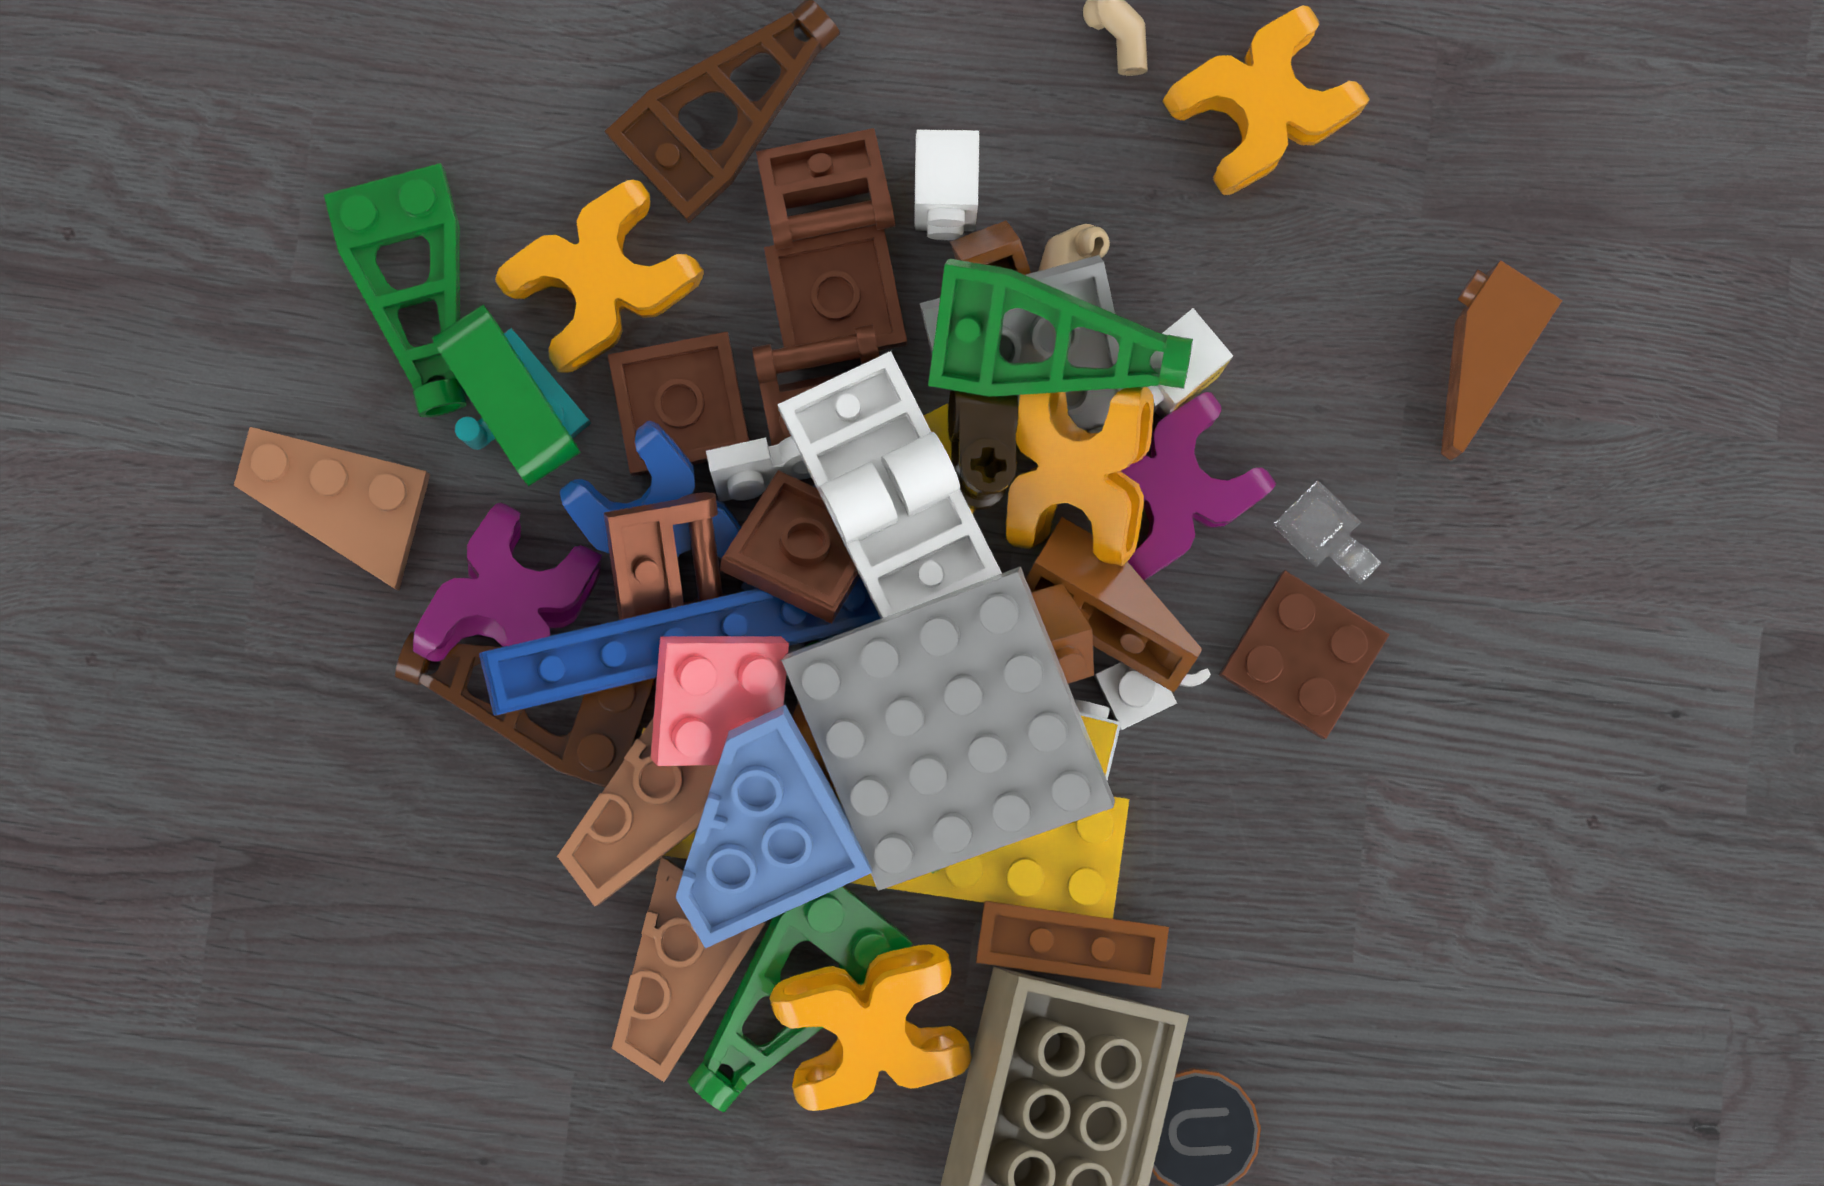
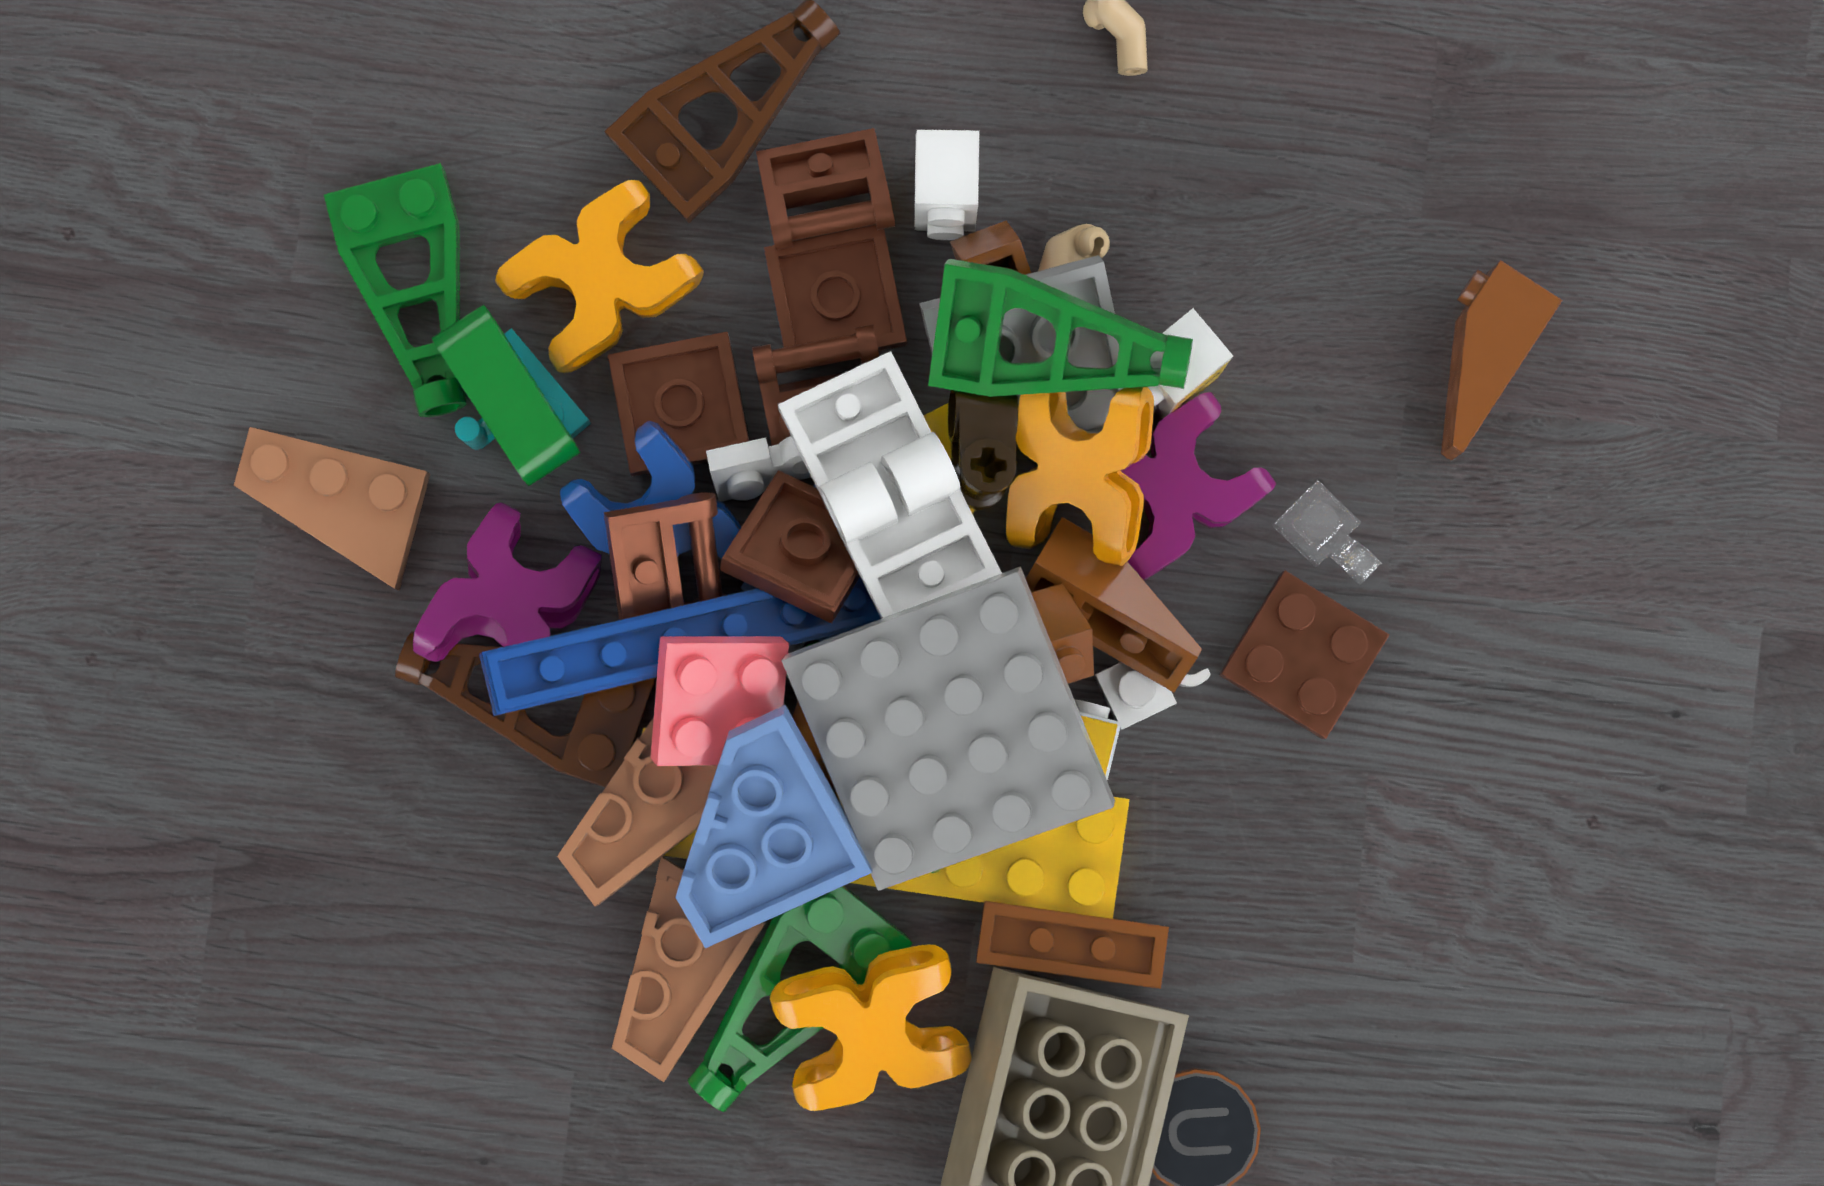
light orange piece [1162,5,1370,195] -> none

